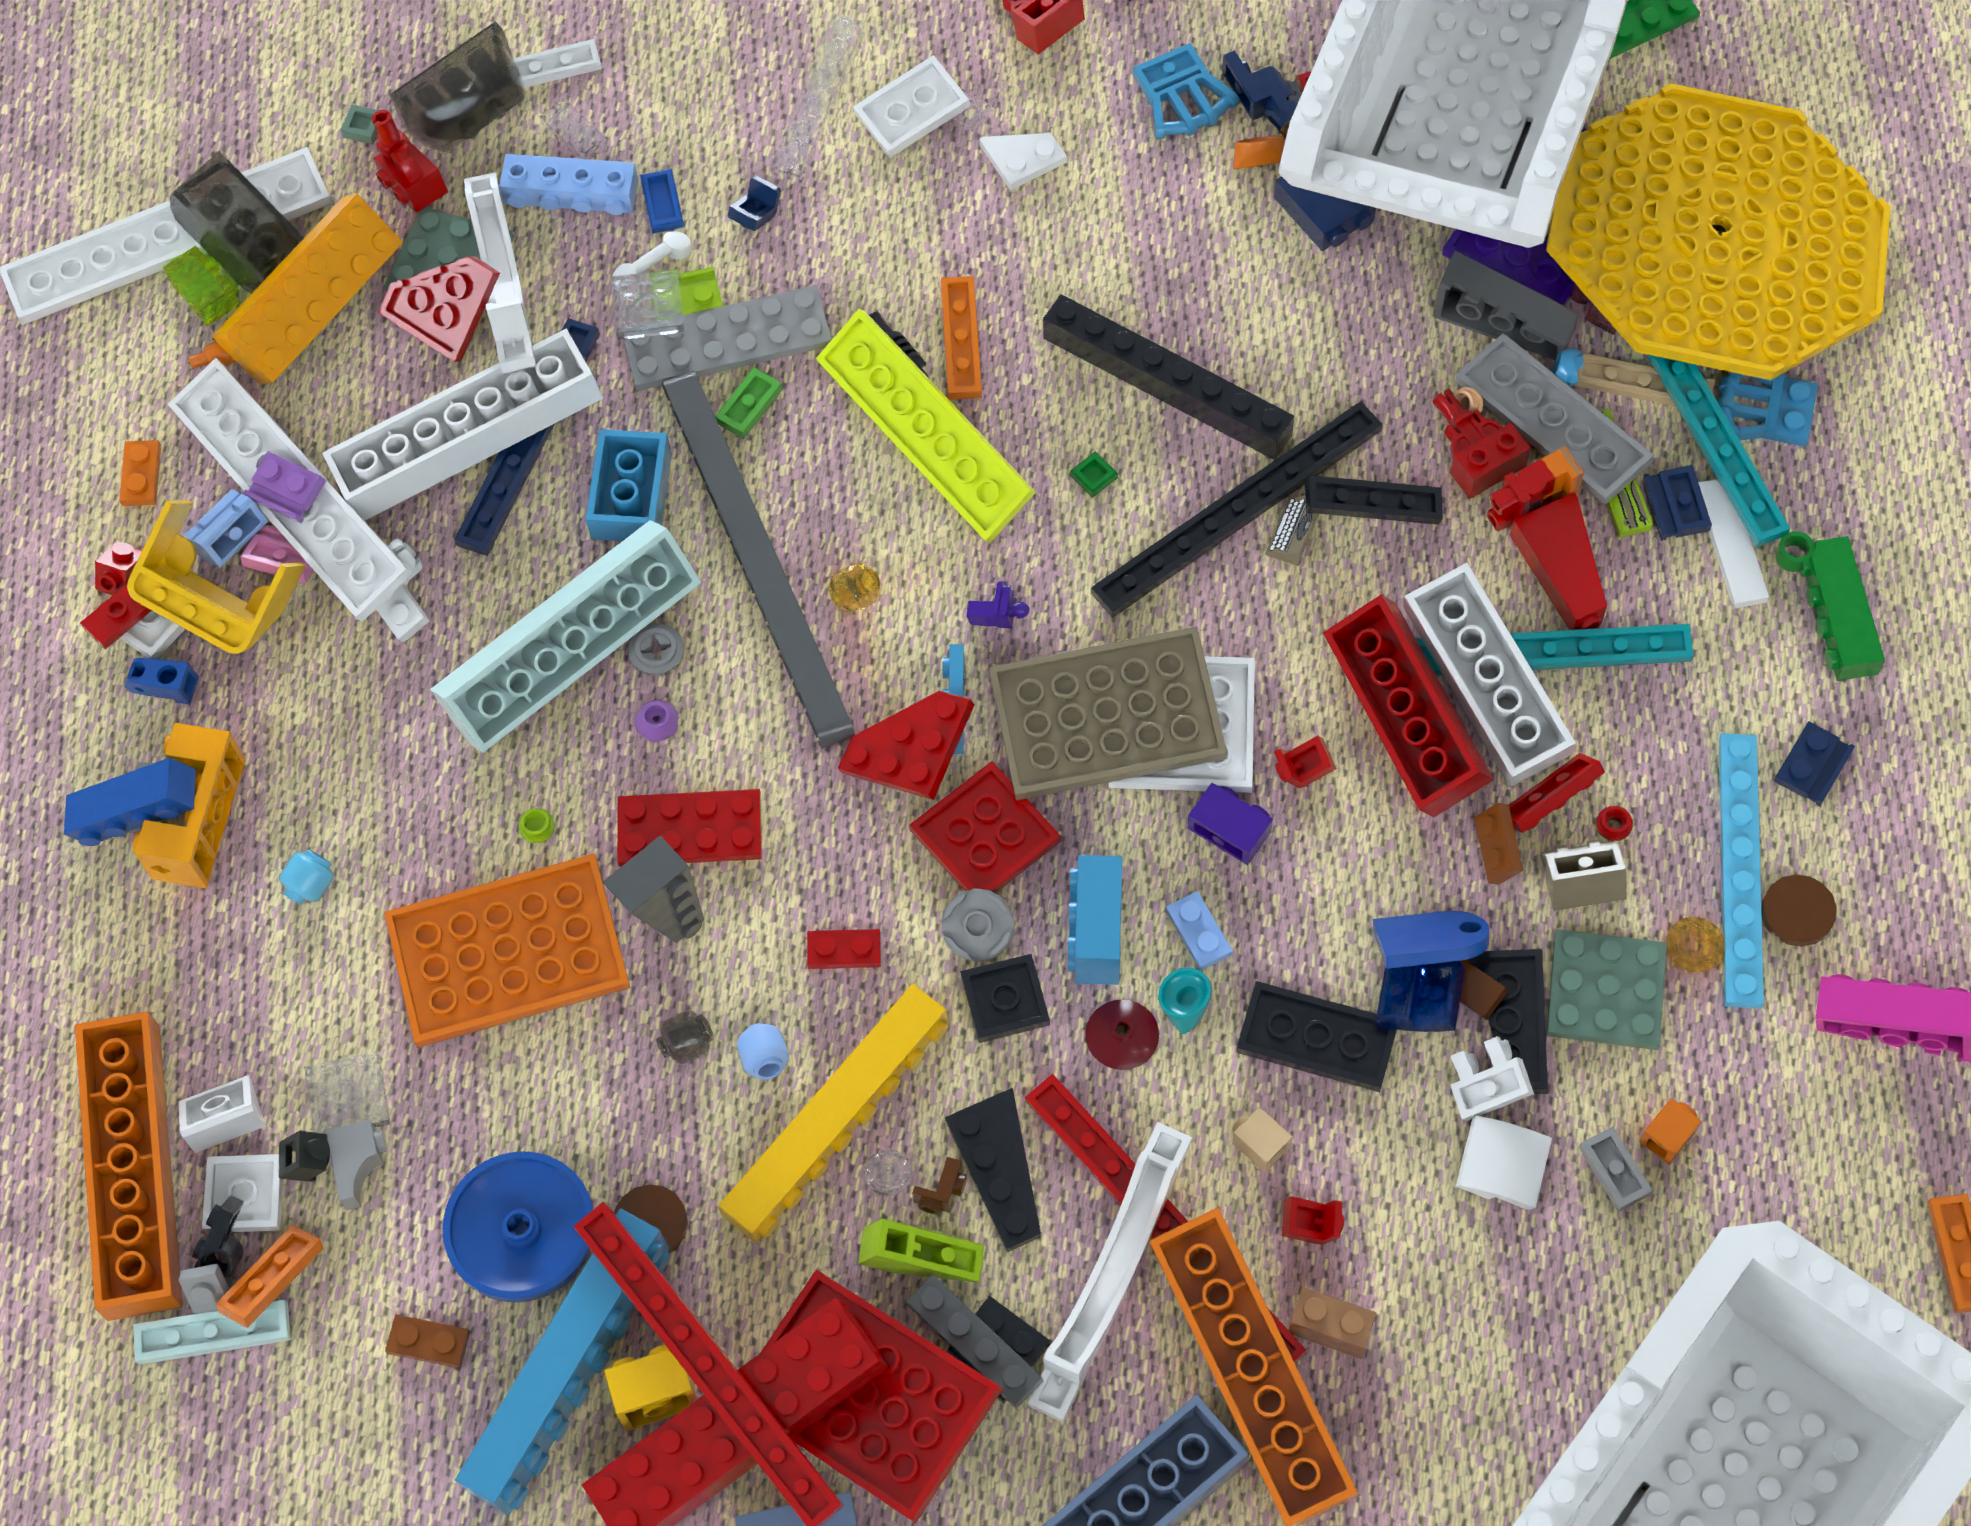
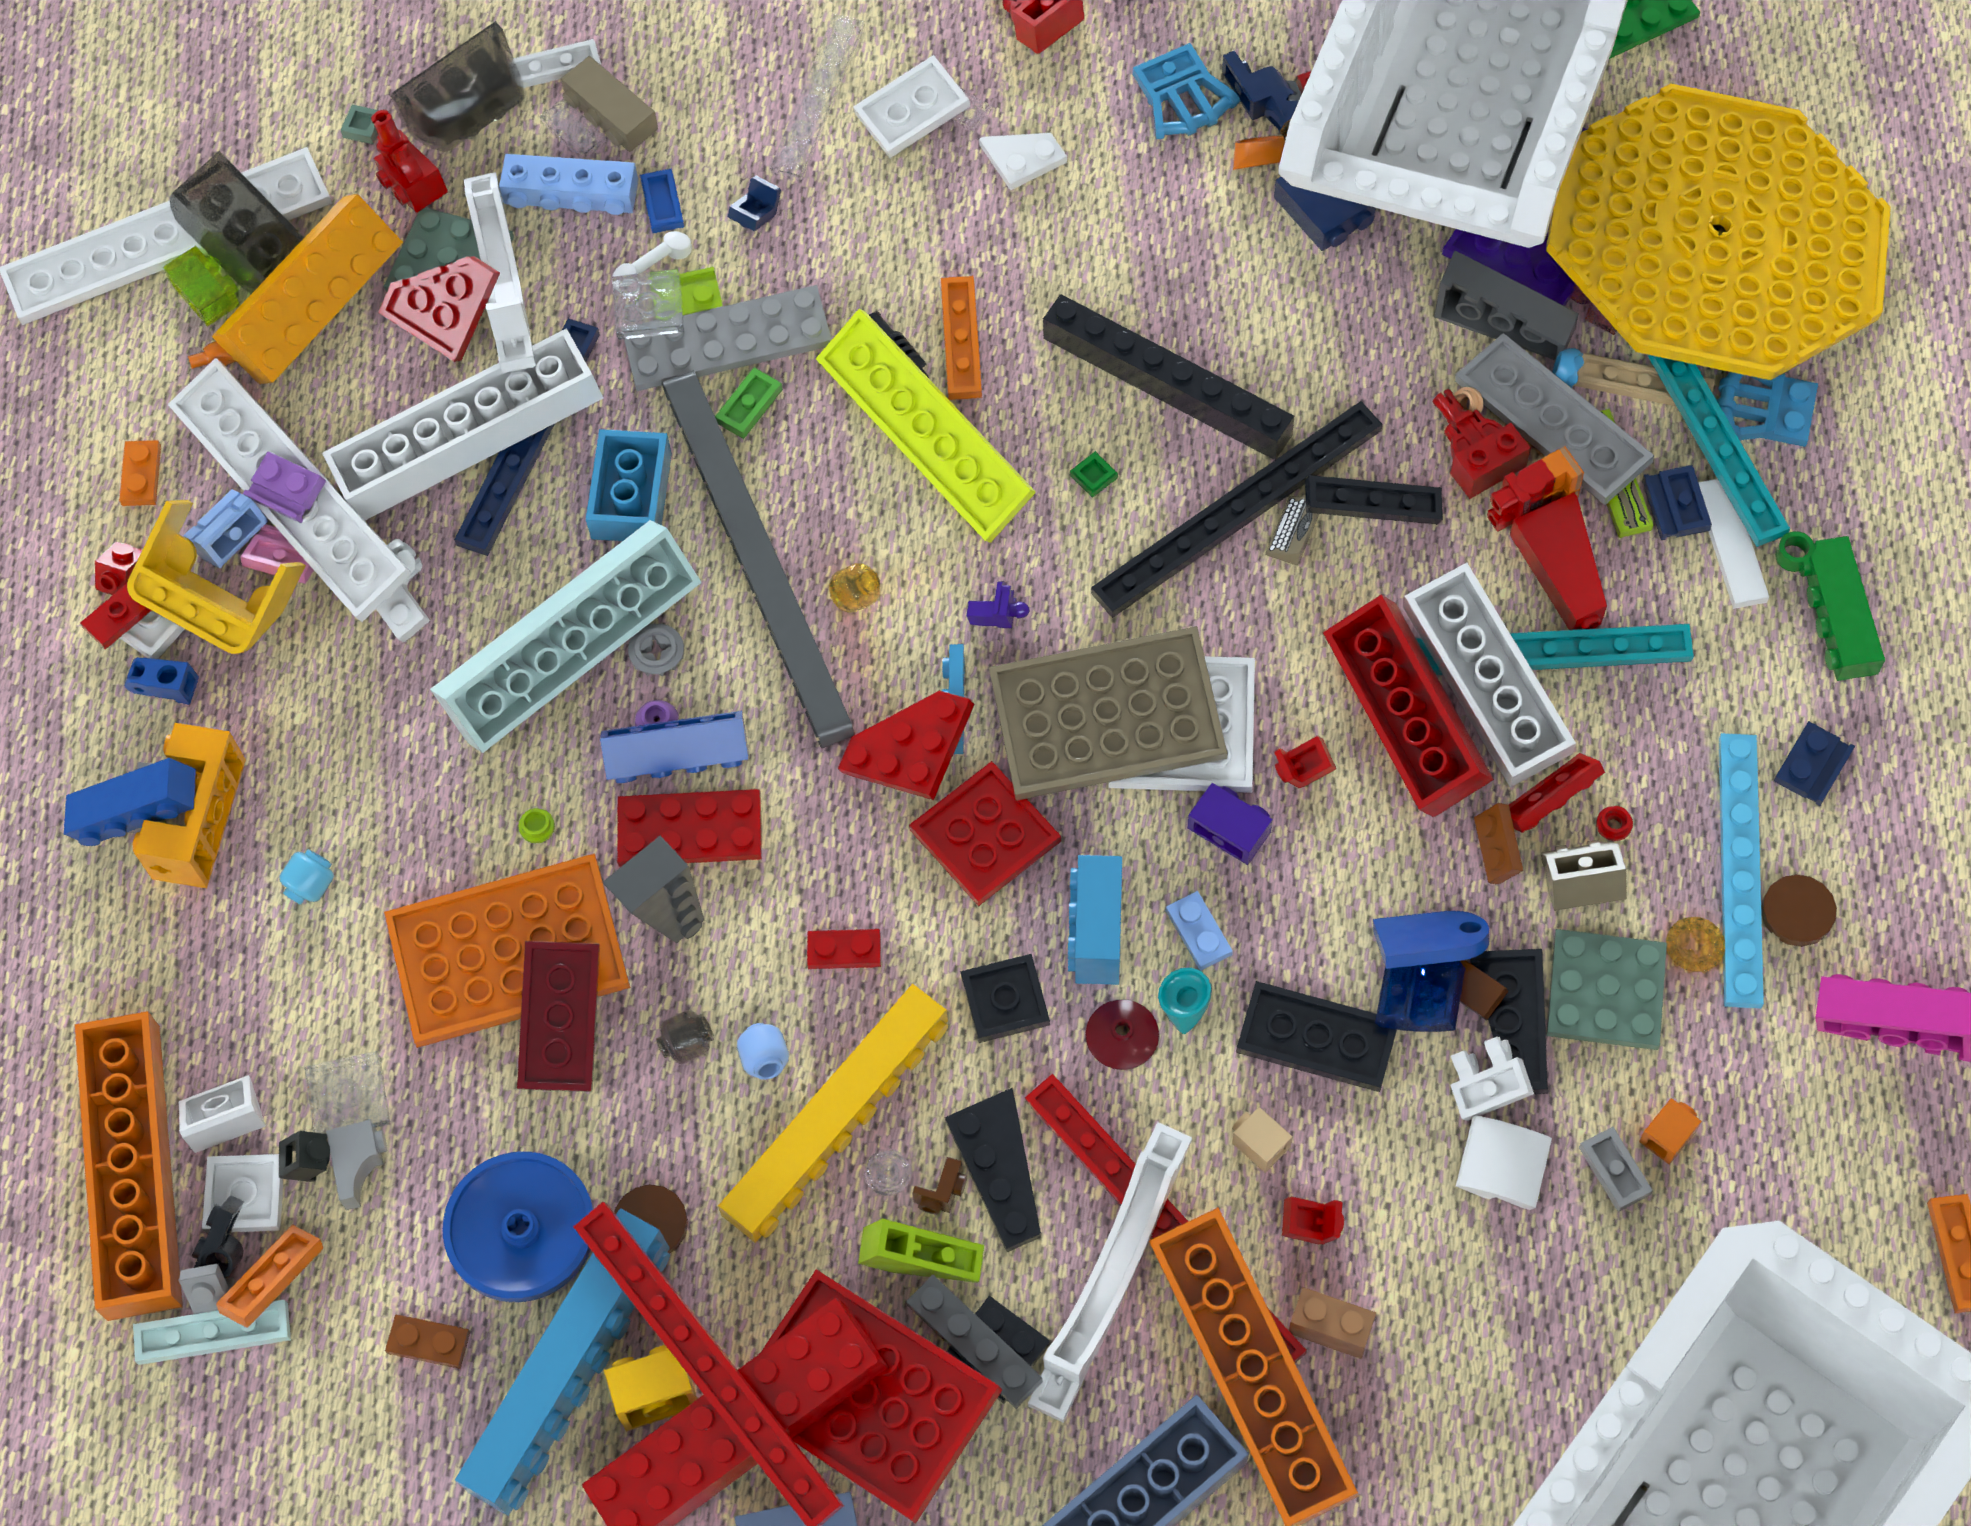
light grey tile [942,889,1015,961] -> none
none -> dark red plate [517,941,600,1092]
none -> dark tan brick [561,55,658,152]
none -> brick [600,711,749,783]

